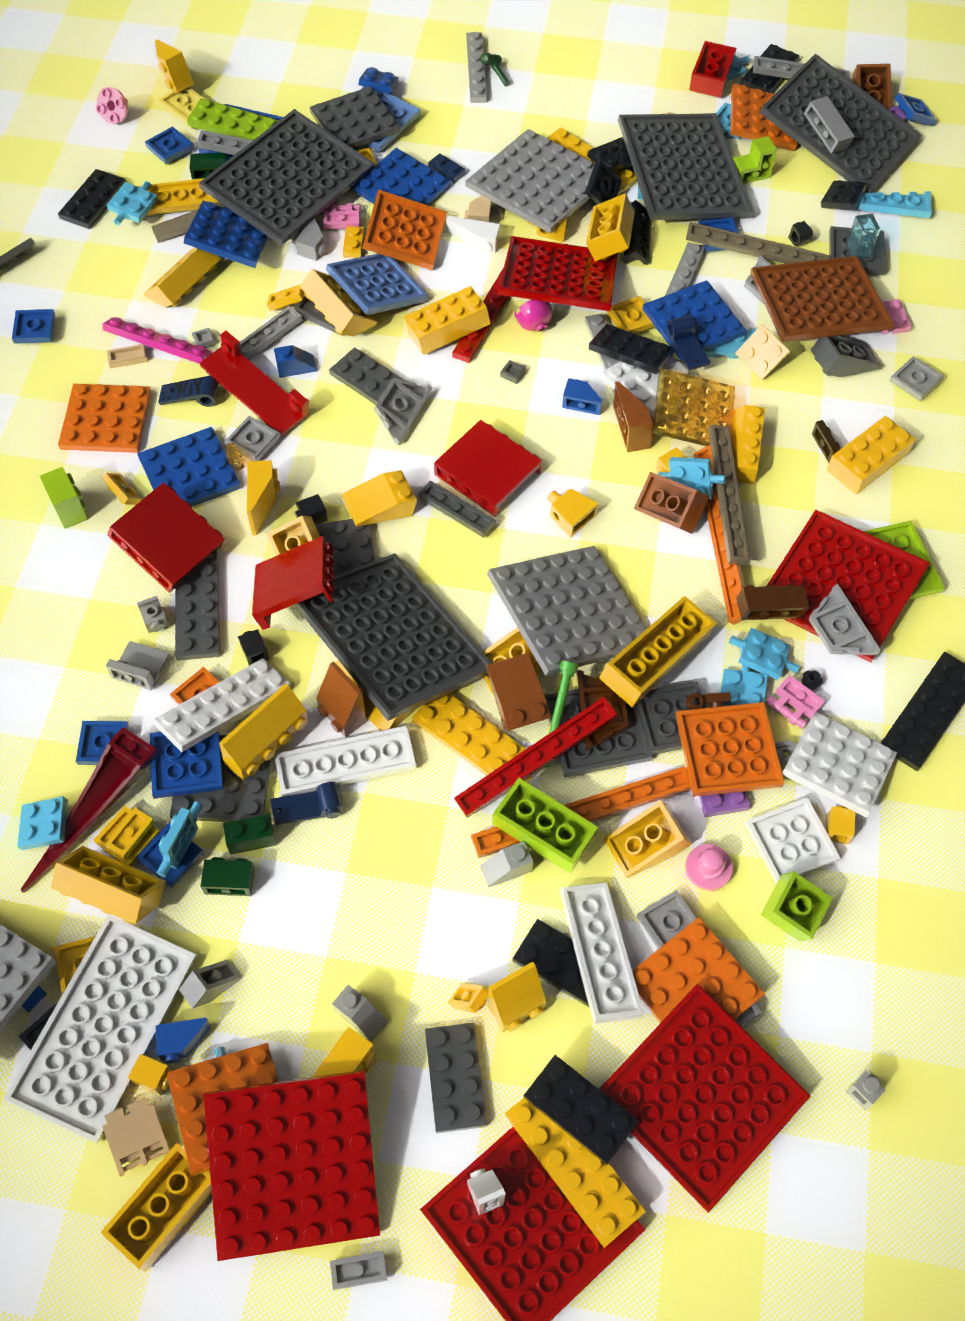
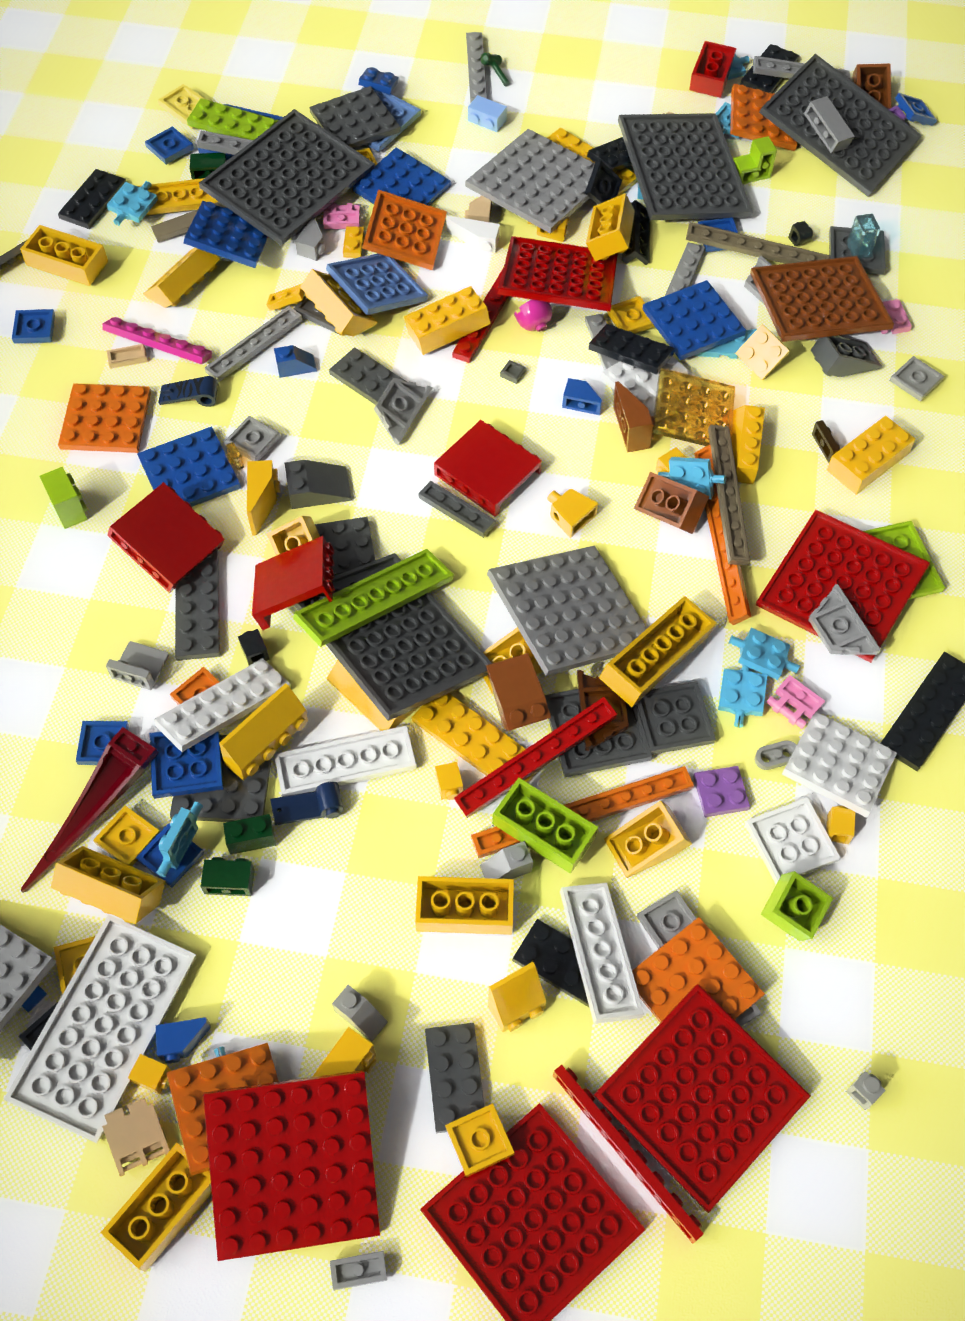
medium azure plate [17,796,68,850] -> none
bright pink plate [95,87,128,124] -> none
yellow plate [102,473,143,505] -> none
yellow plate [105,807,155,860] -> none
light grey brick [136,595,169,634] -> none
yellow slope [155,39,194,93] -> none
light grey slope [179,959,241,1009] -> none
light grey tile [191,328,216,348] -> none
red bracket [200,330,309,436] -> none
black brick [294,494,328,524] -> none
dark orange slope [316,661,366,738] -> none
yellow slope [342,470,417,527] -> none
dark blue plate [428,153,466,183] -> none
yellow plate [448,983,488,1013] -> none
white slope [467,1168,505,1215] -> none
yellow plate [505,1098,646,1248] -> none
black plate [523,1054,638,1166] -> none
bright green piece [544,661,579,768] -> none
dark blue door [667,315,711,371] -> none
orange plate [675,702,785,797] -> none
bright pink plate [685,844,733,891] -> none
reddish brown plate [686,692,731,710] -> none
reddish brown brick [736,584,809,620] -> none
black plate [801,670,823,691] -> none
black plate [821,180,868,210] -> none
medium azure wing [859,191,932,218] -> none
none -> yellow brick [20,225,108,286]
none -> dark grey slope [284,460,352,509]
none -> lime plate [293,549,454,647]
none -> yellow brick [415,876,514,935]
none -> yellow brick [435,762,463,800]
none -> yellow plate [445,1103,514,1177]
none -> light blue brick [468,95,507,132]
none -> red plate [553,1064,704,1244]

